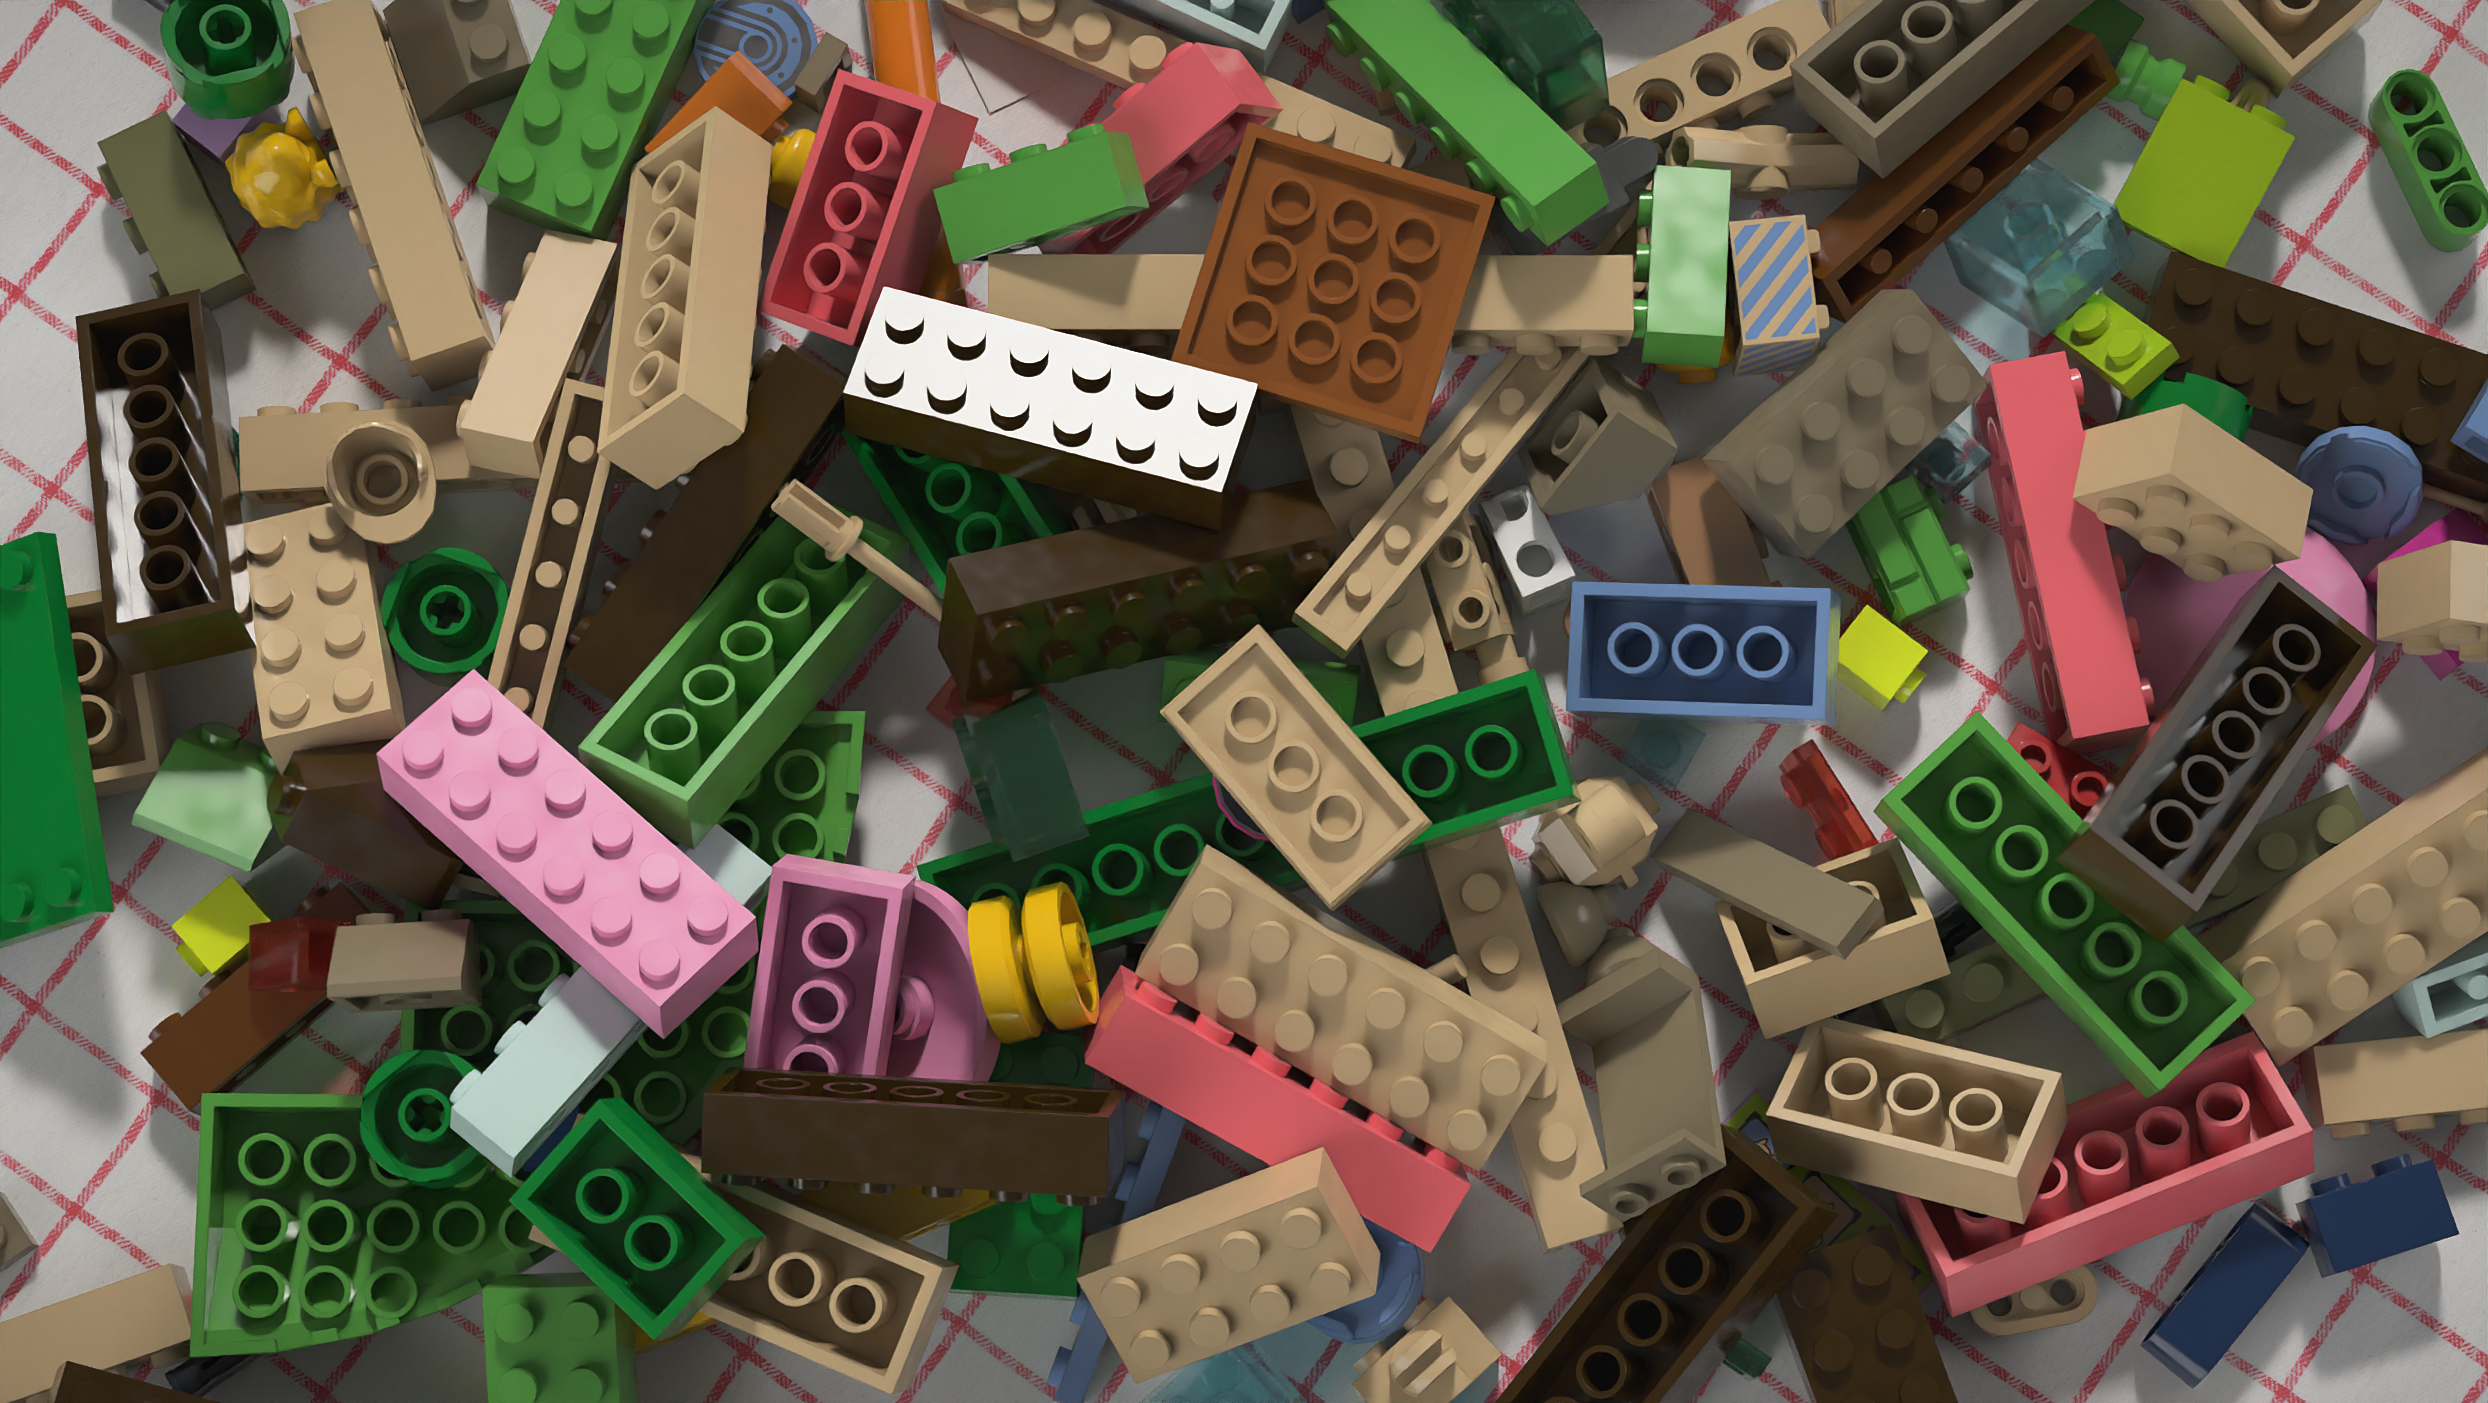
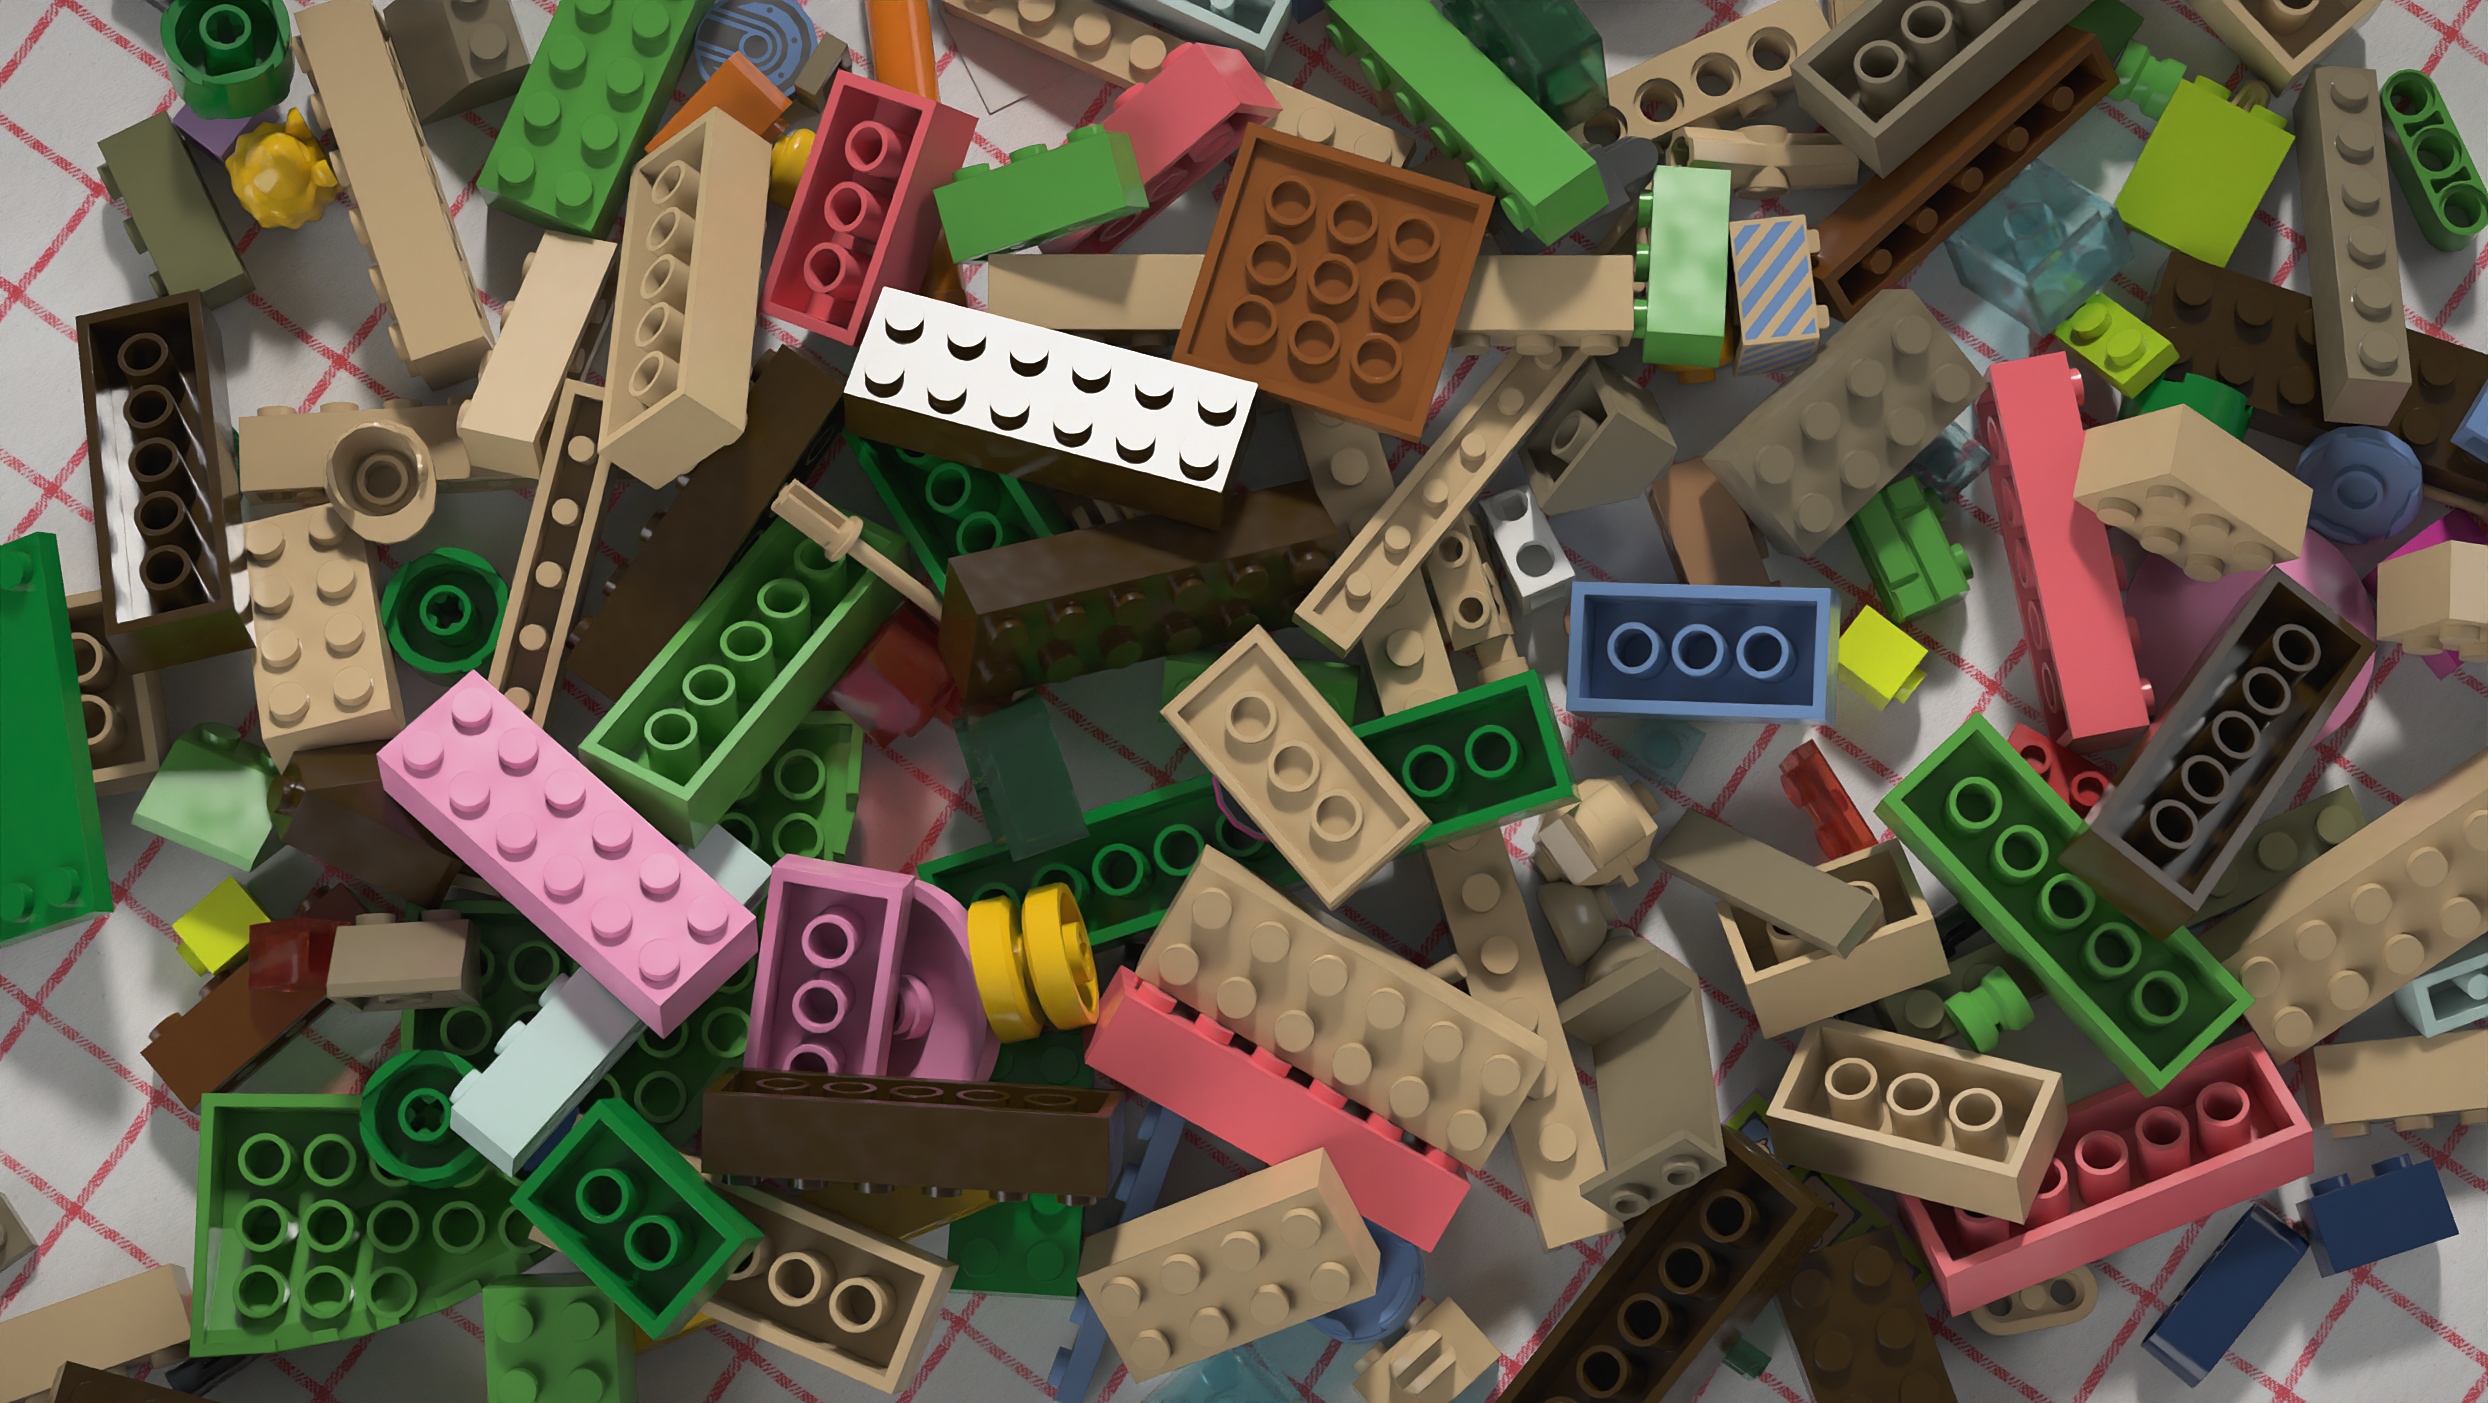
none -> clear red brick [827,599,955,749]
none -> bright green wheel [1943,966,2036,1054]
none -> dark tan brick [2292,64,2412,426]

